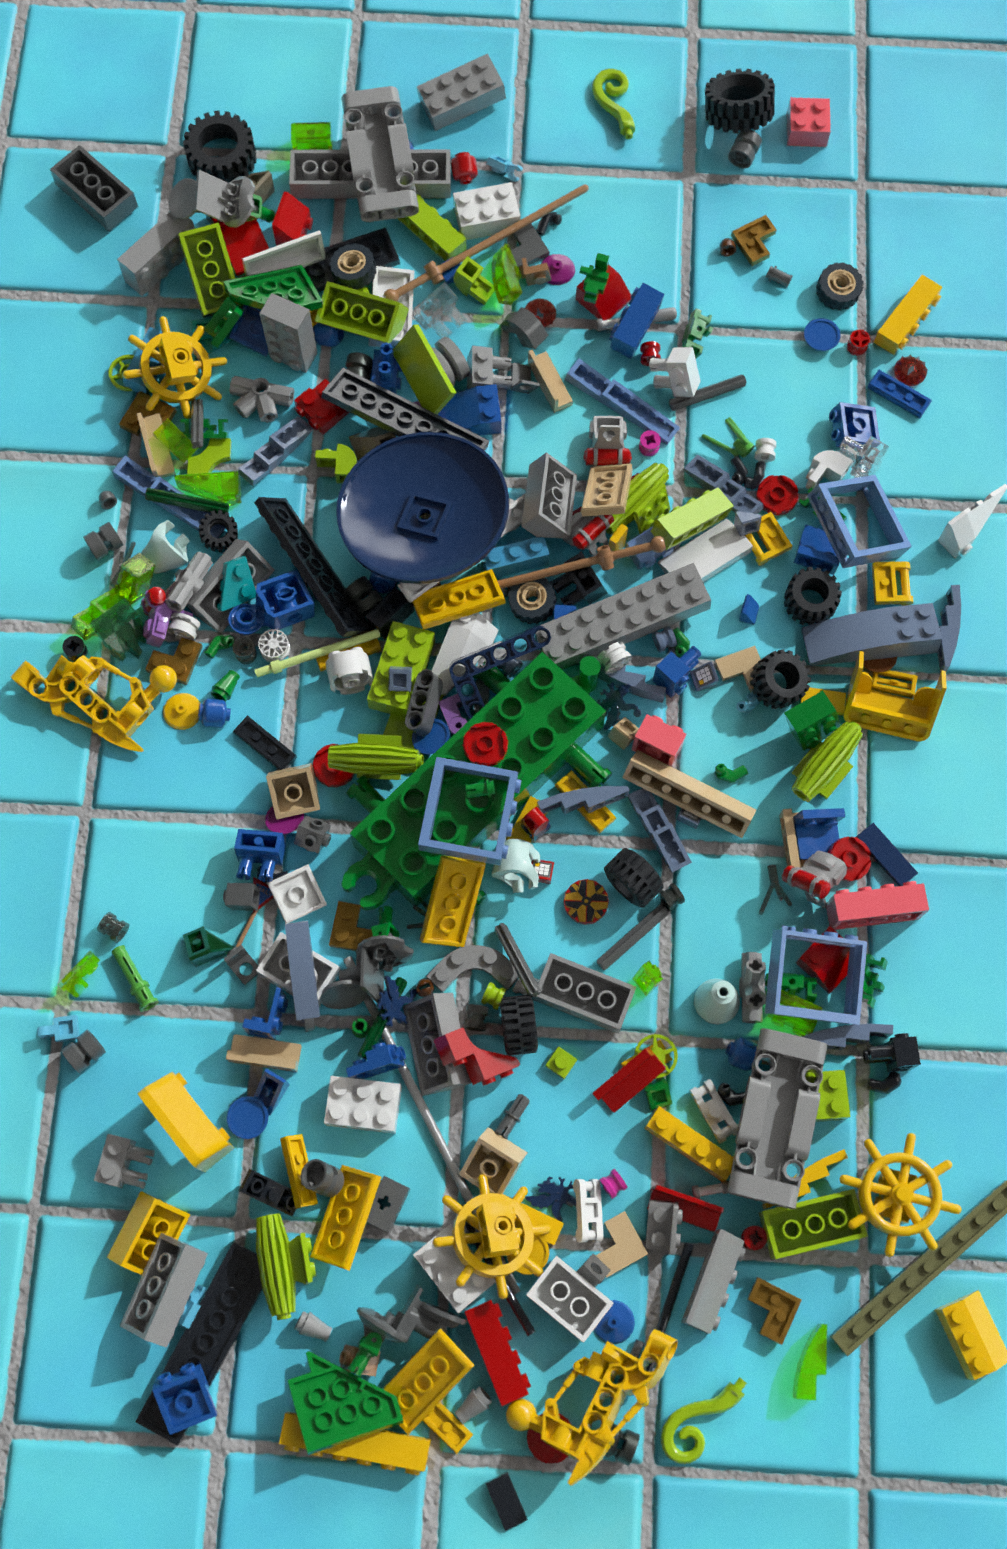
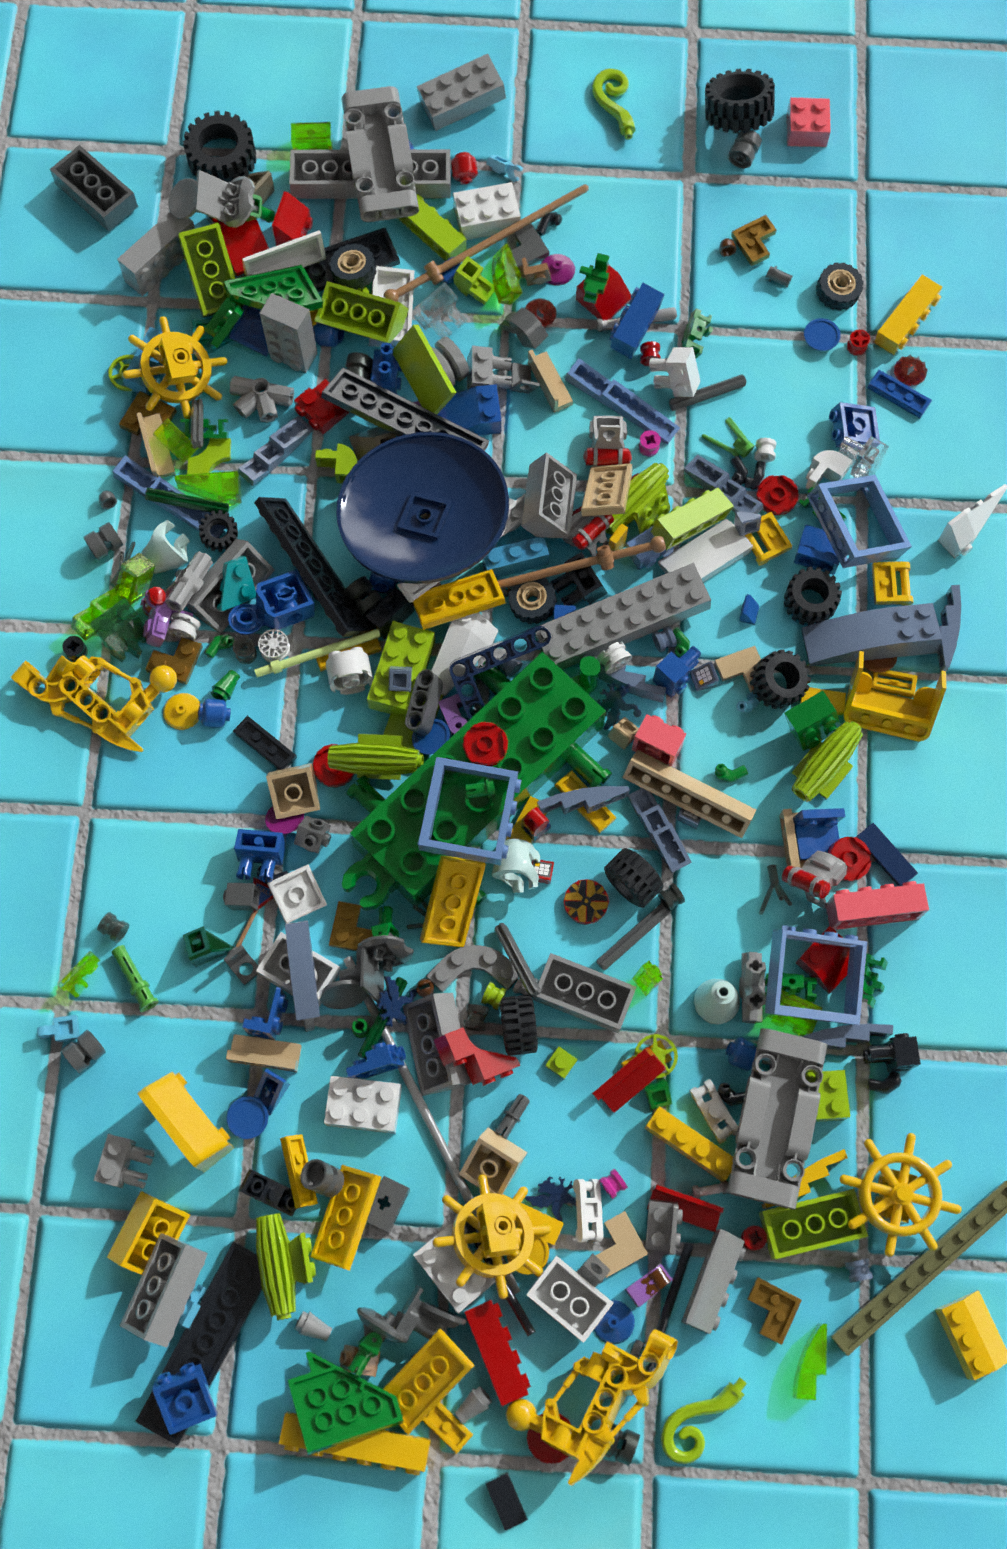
none -> leg [625,1264,673,1307]
none -> sand blue wheel [845,1259,873,1283]

